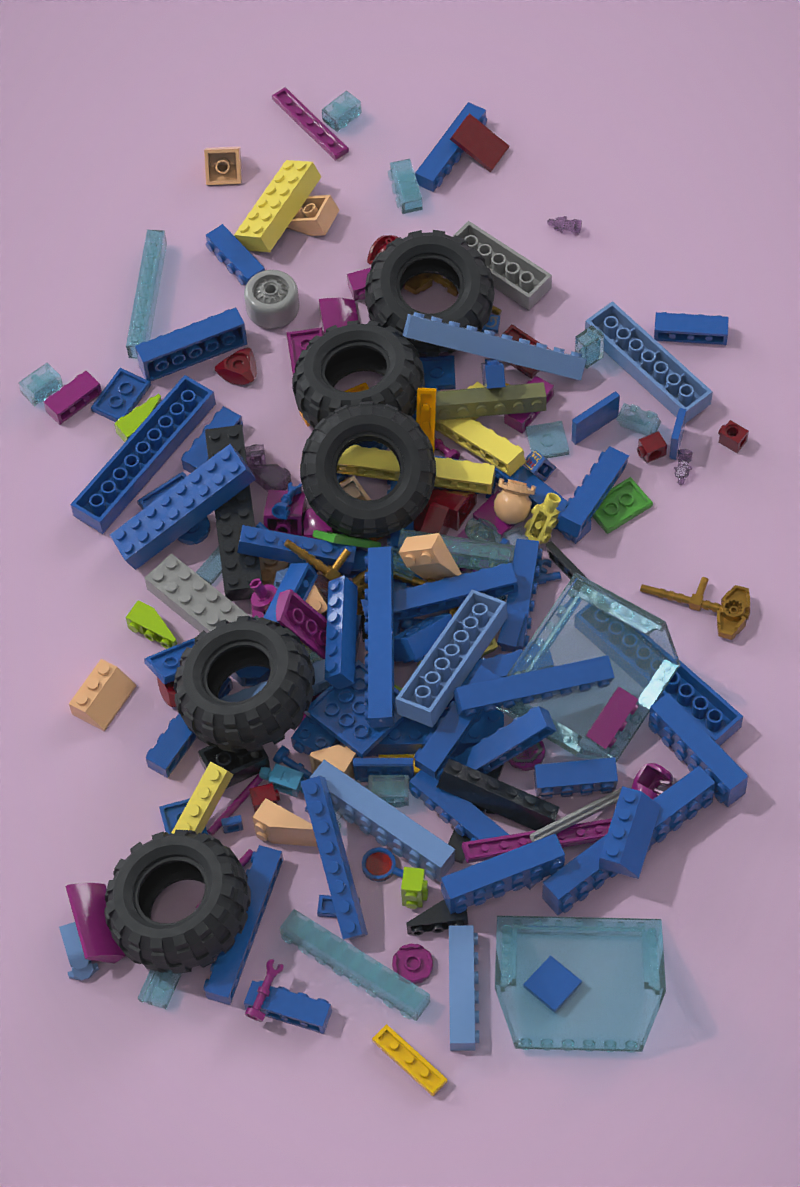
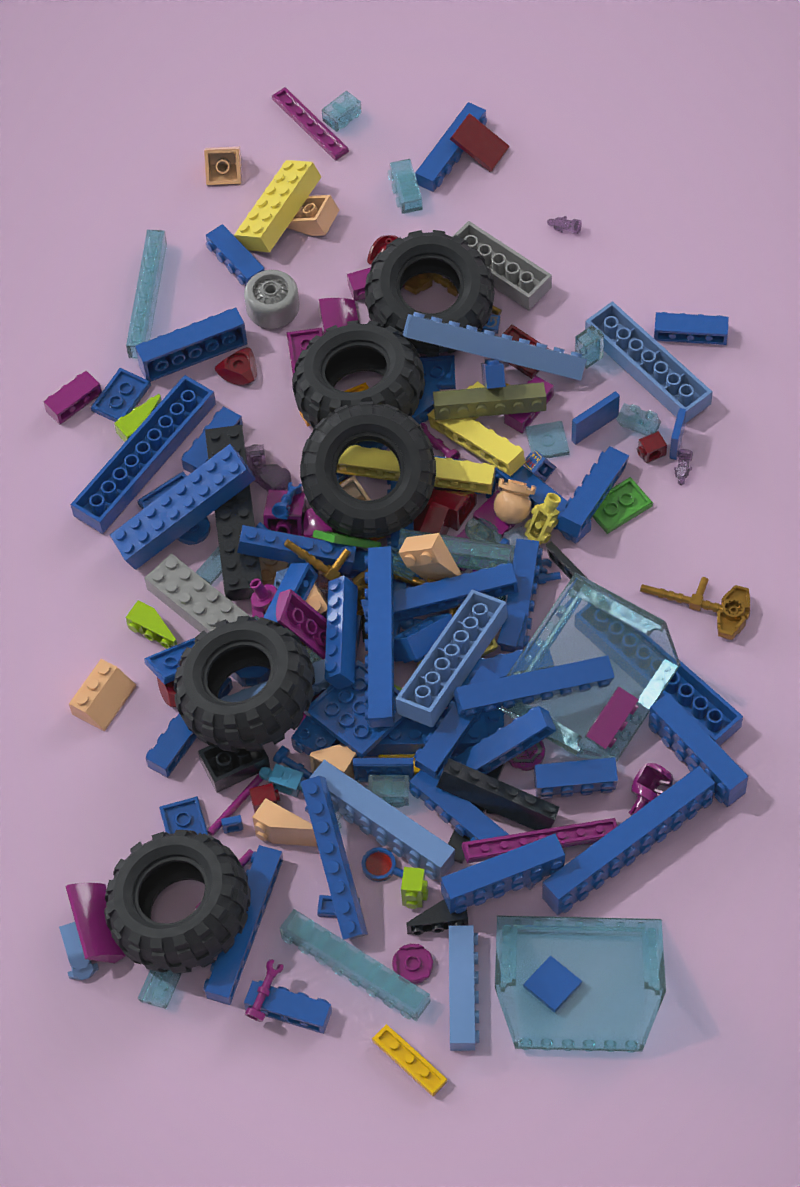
clear light blue brick [18,363,63,406] -> none
light yellow brick [171,762,233,834] -> none
light orange plate [416,388,437,453] -> none
light grey axle [530,788,622,842] -> none
blue slope [599,786,661,879] -> none
dark red brick [718,420,749,453] -> none

